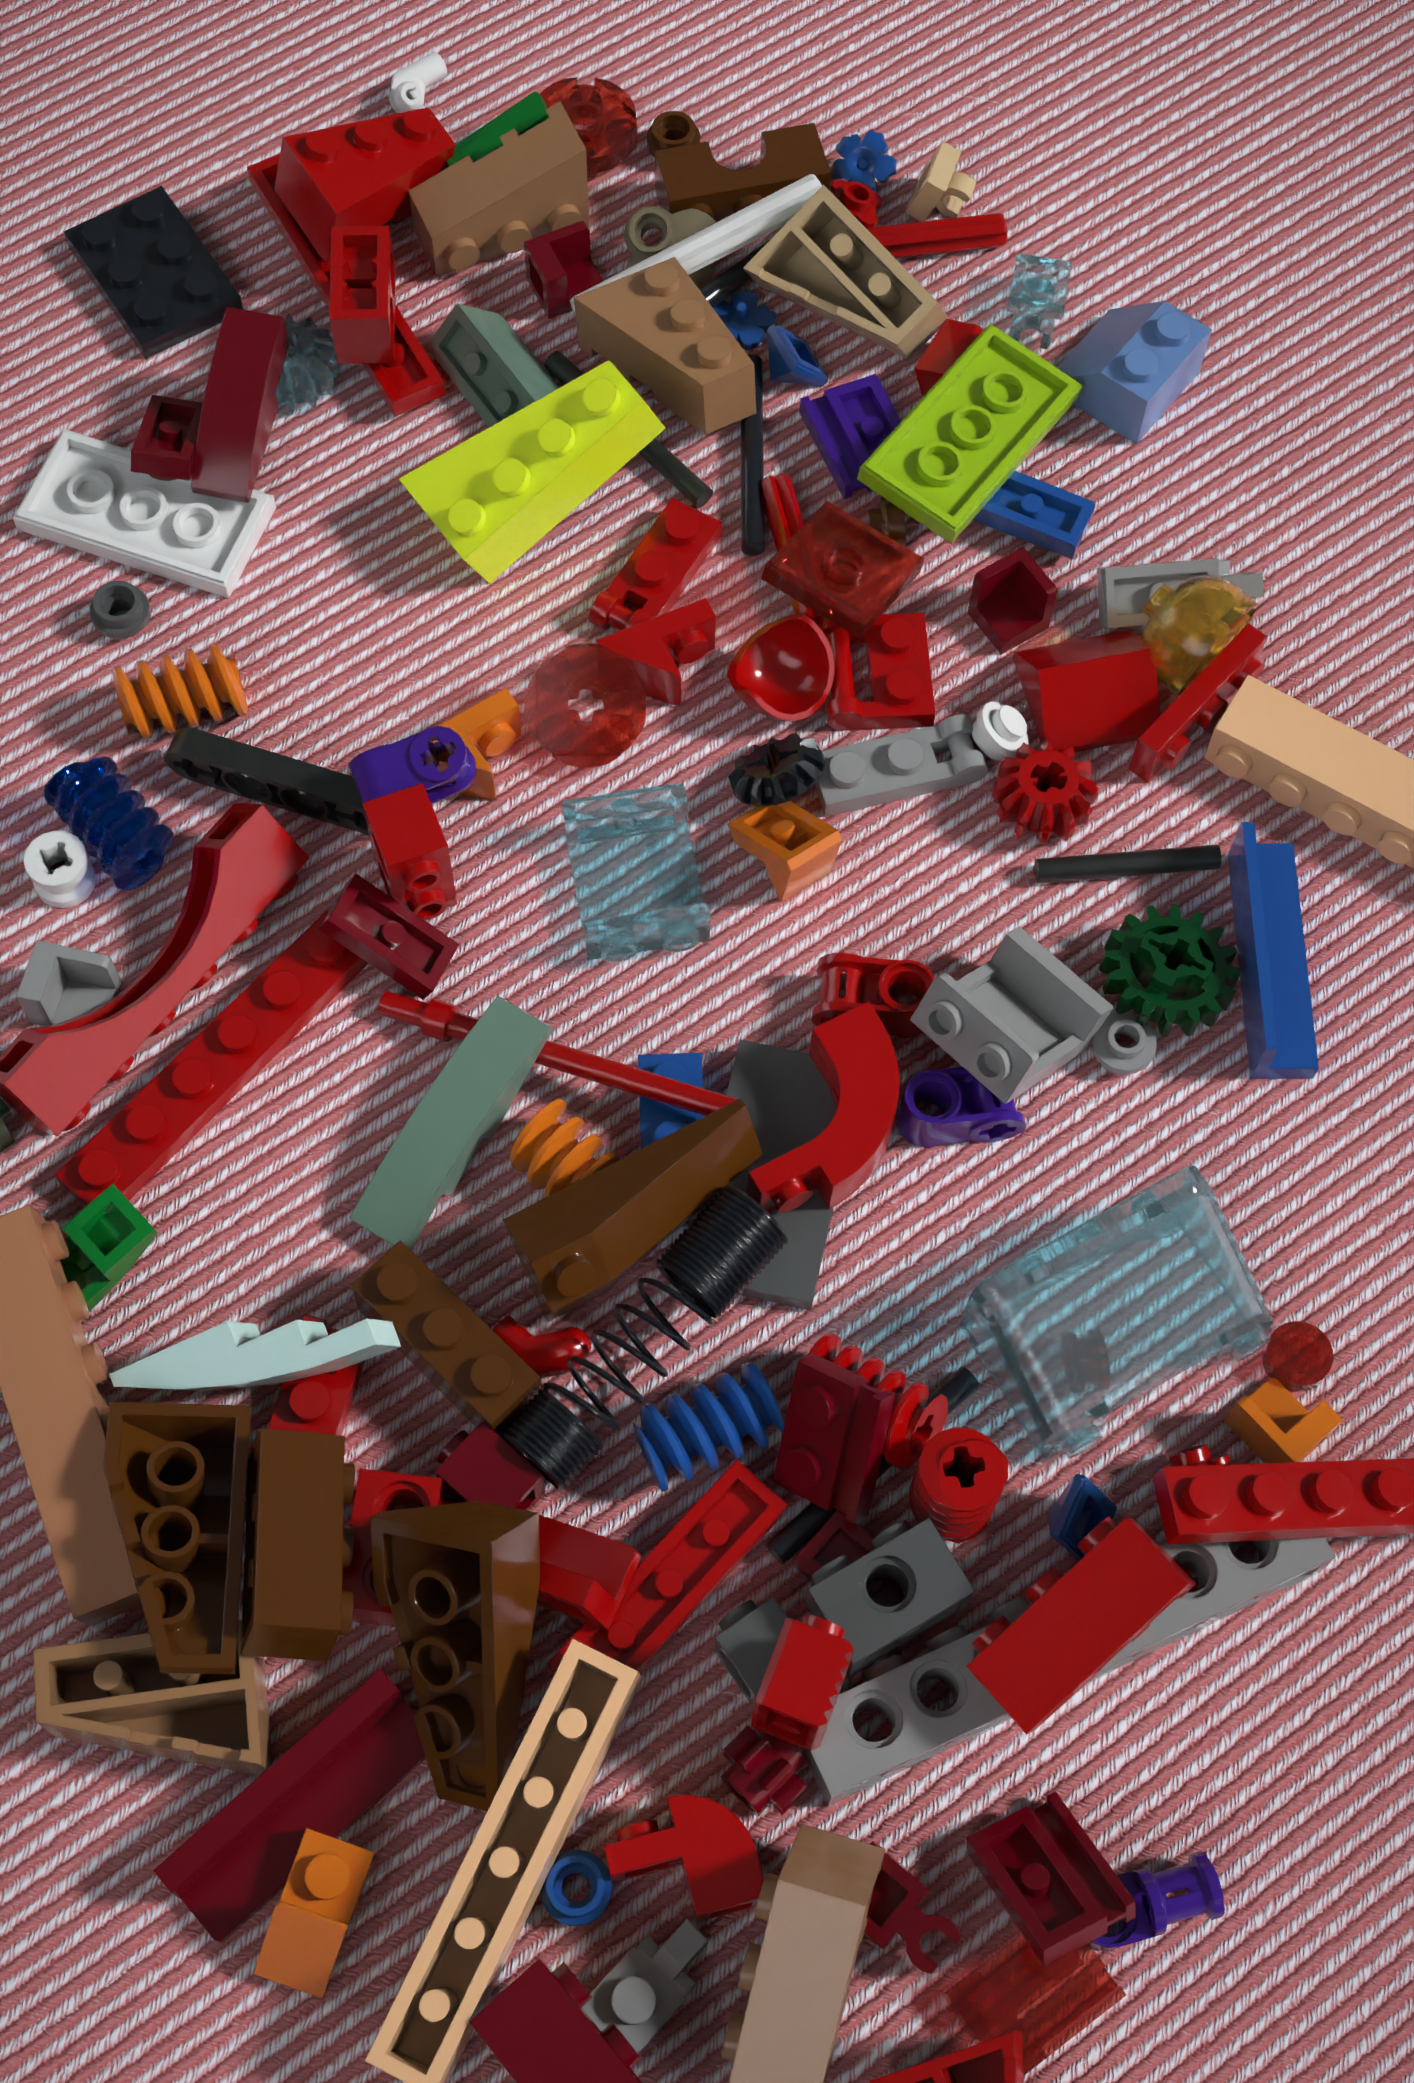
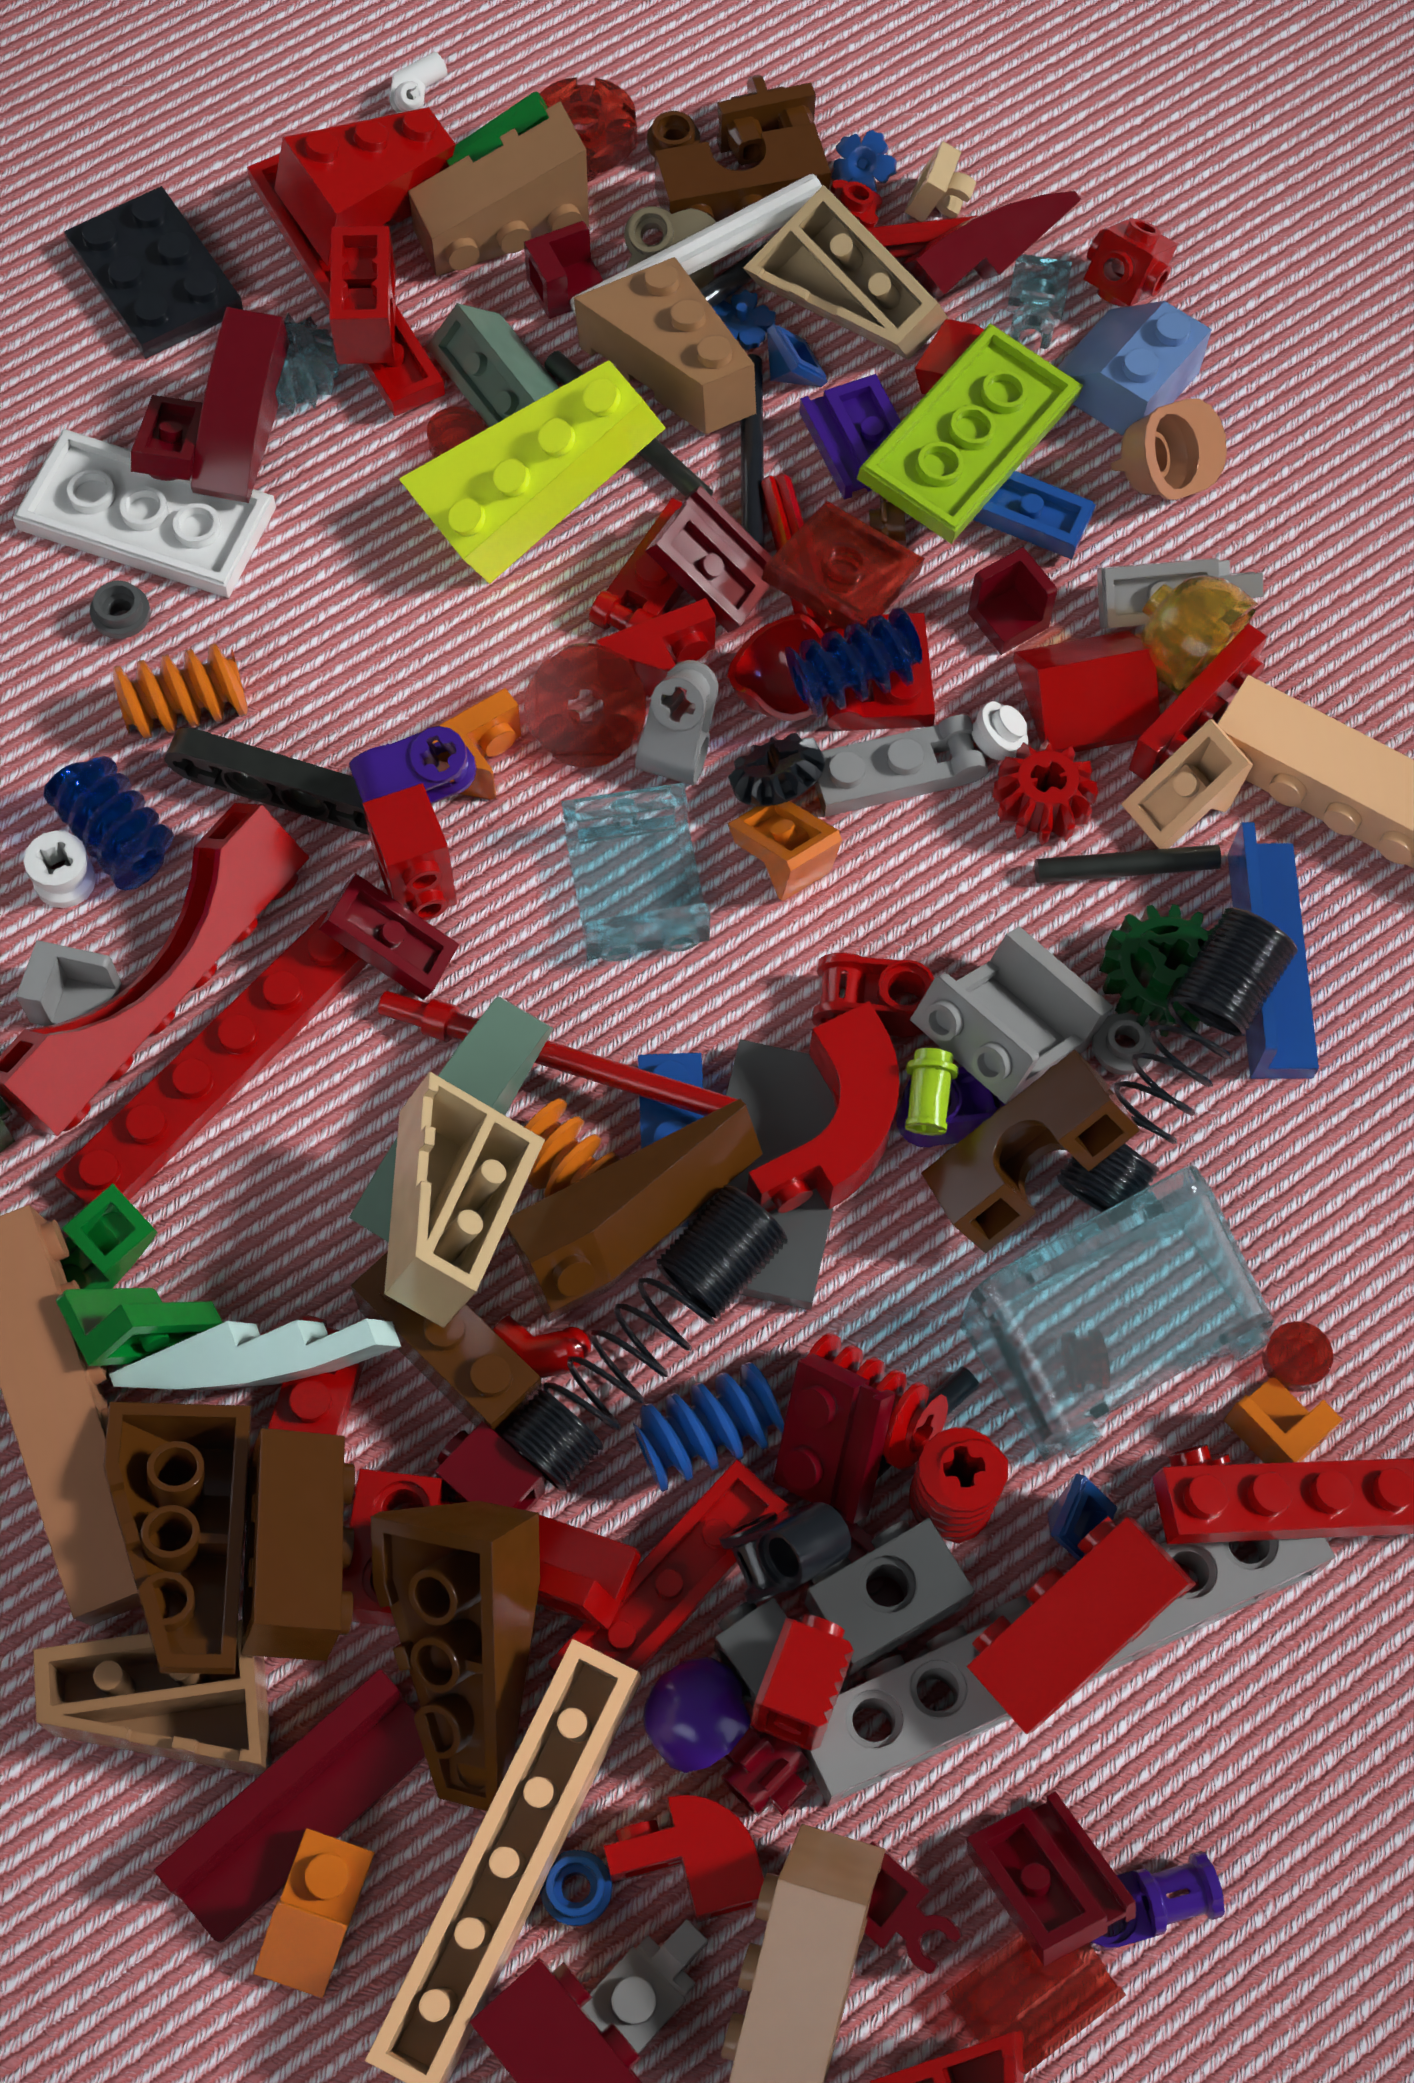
none -> green panel [56,1288,223,1366]
none -> tan wedge [384,1072,545,1328]
none -> clear red tile [427,407,484,458]
none -> light grey piece [635,660,718,786]
none -> dark purple hair [643,1657,751,1773]
none -> dark red plate [645,486,783,633]
none -> reddish brown hips [717,74,816,165]
none -> black piece [719,1502,851,1604]
none -> clear blue piece [785,607,922,718]
none -> dark red slope [901,191,1081,298]
none -> lime pin [905,1048,959,1136]
none -> reddish brown arch [921,1049,1141,1254]
none -> black piece [1057,907,1298,1222]
none -> red brick [1083,218,1178,306]
none -> nougat piece [1111,399,1227,500]
none -> light nougat slope [1121,719,1253,849]

